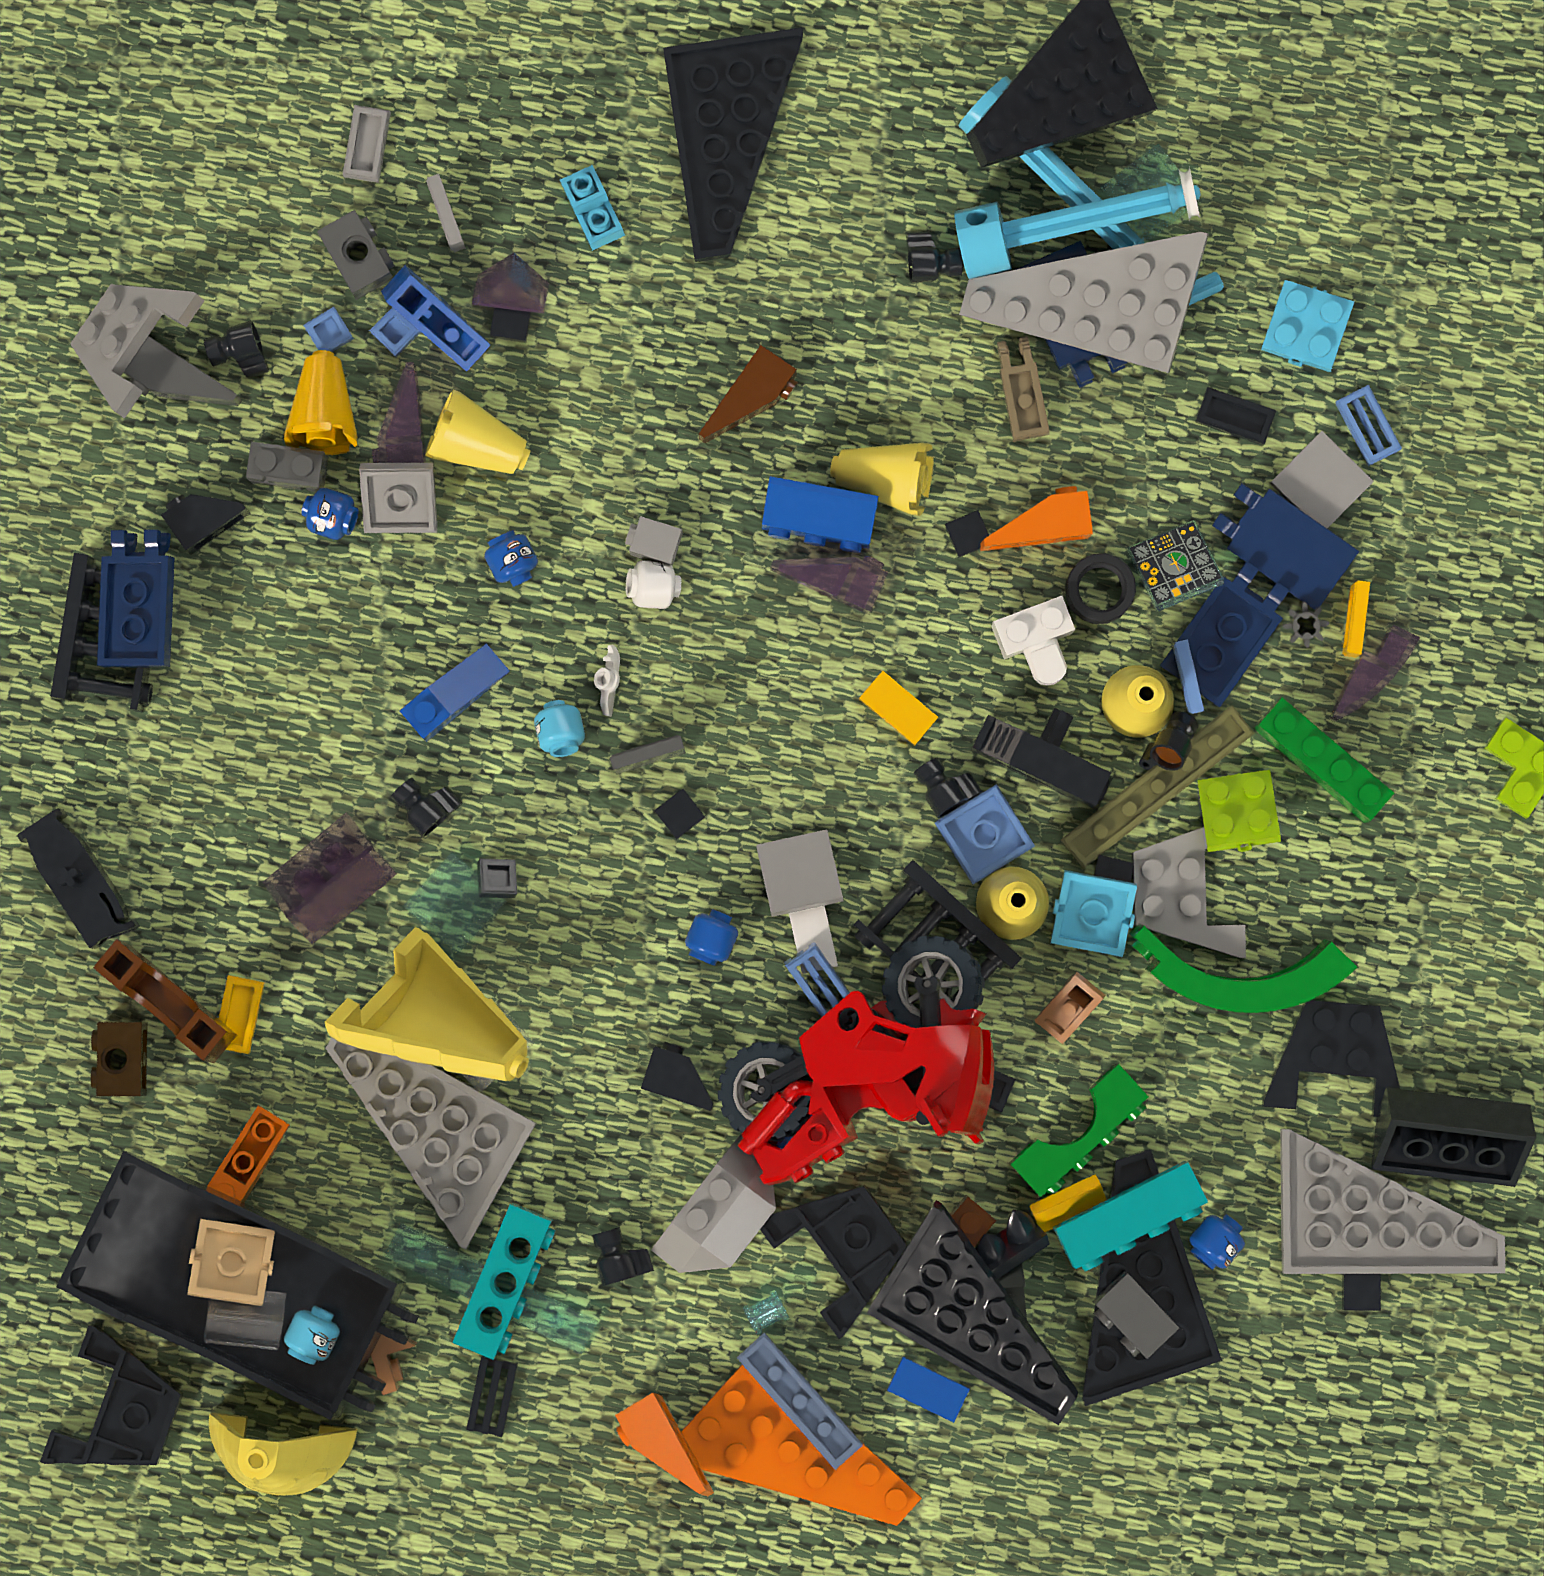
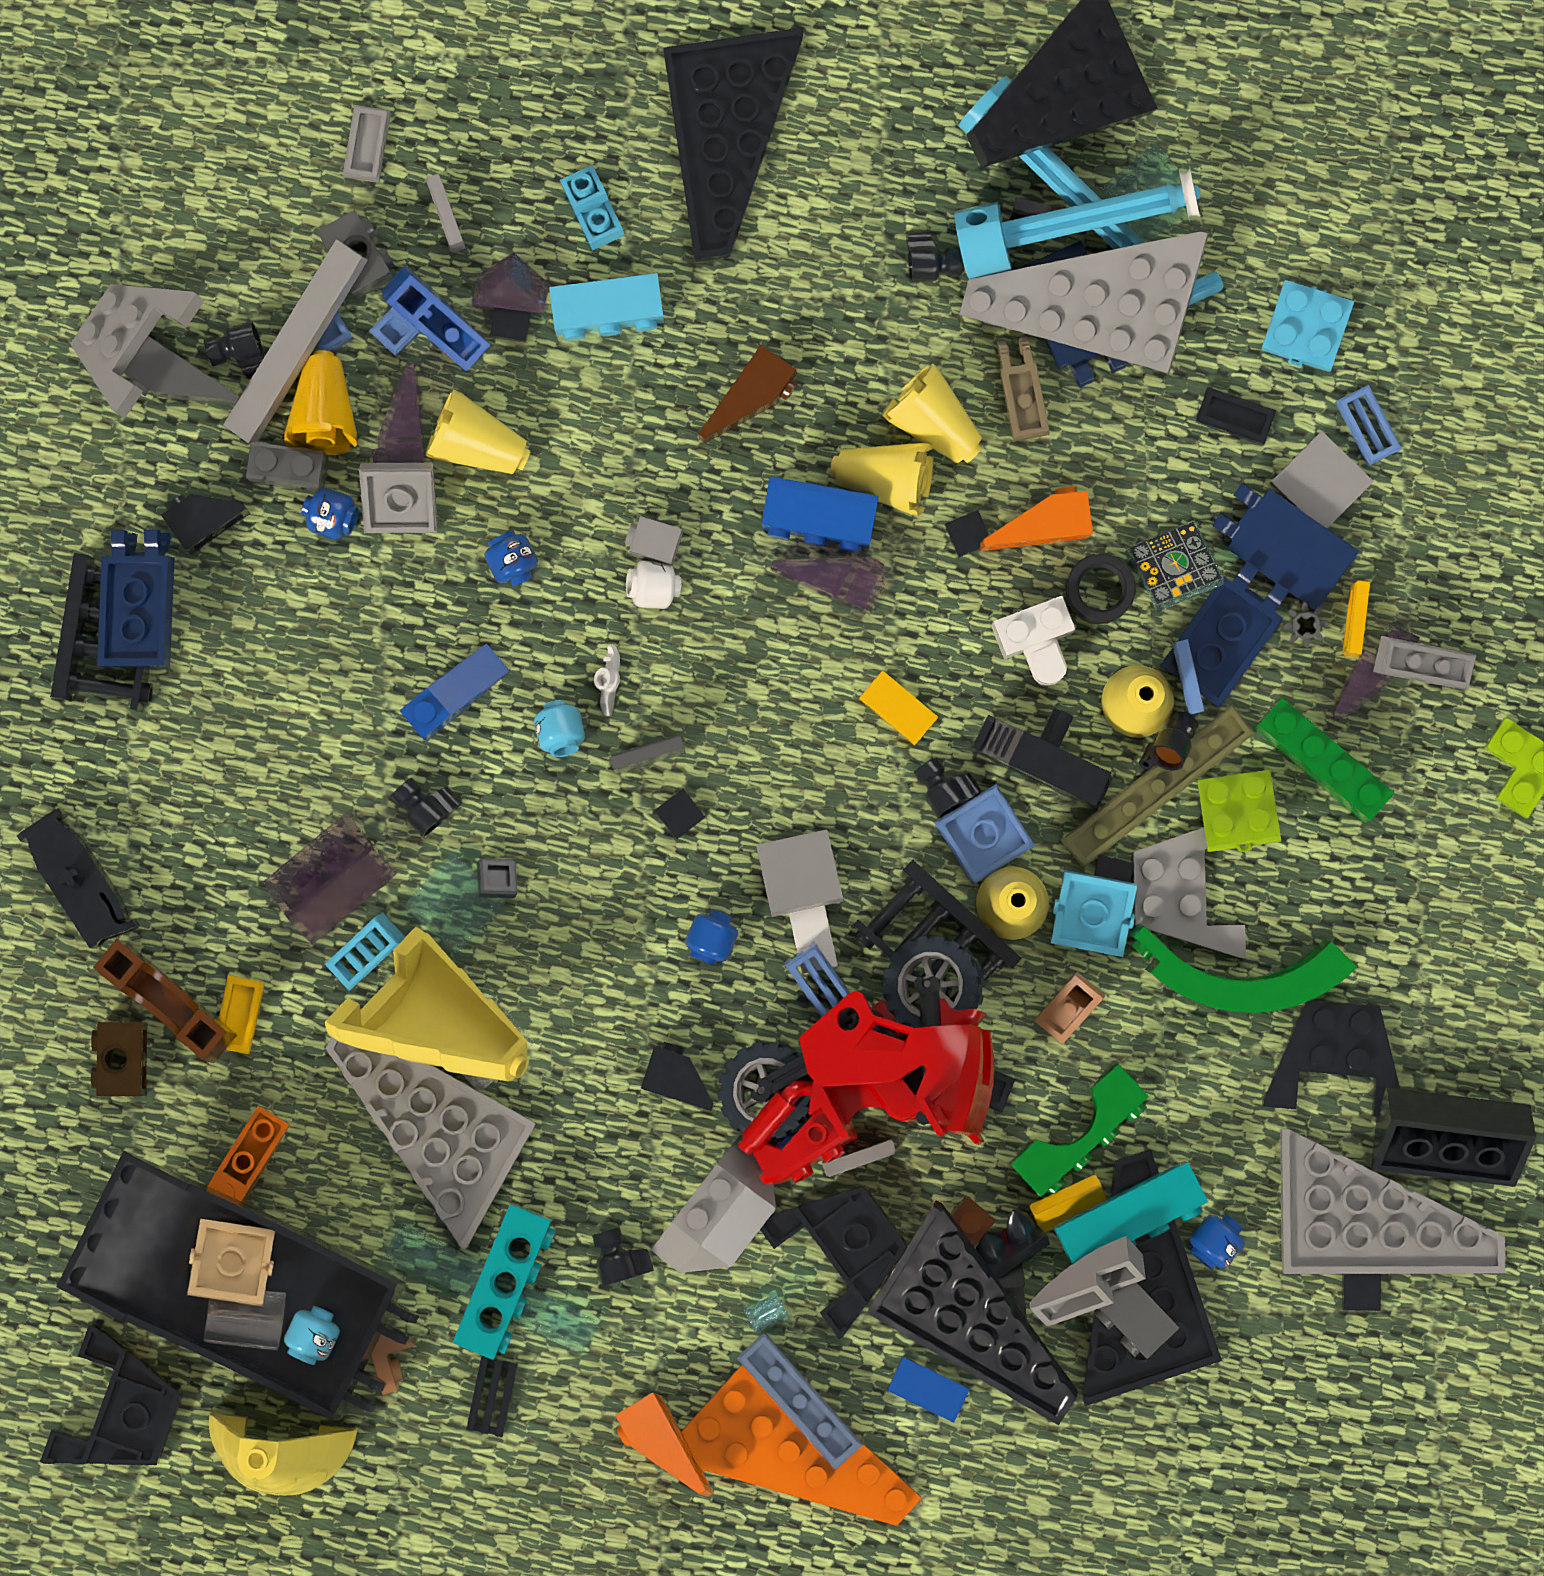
none -> light grey tile [223,239,368,444]
none -> medium azure slope [325,912,405,991]
none -> medium azure brick [549,273,664,341]
none -> light grey tile [822,1138,896,1177]
none -> light yellow cone [882,363,982,463]
none -> black tile [1010,197,1051,220]
none -> light grey slope [1030,1236,1146,1327]
none -> light grey tile [1373,636,1476,690]

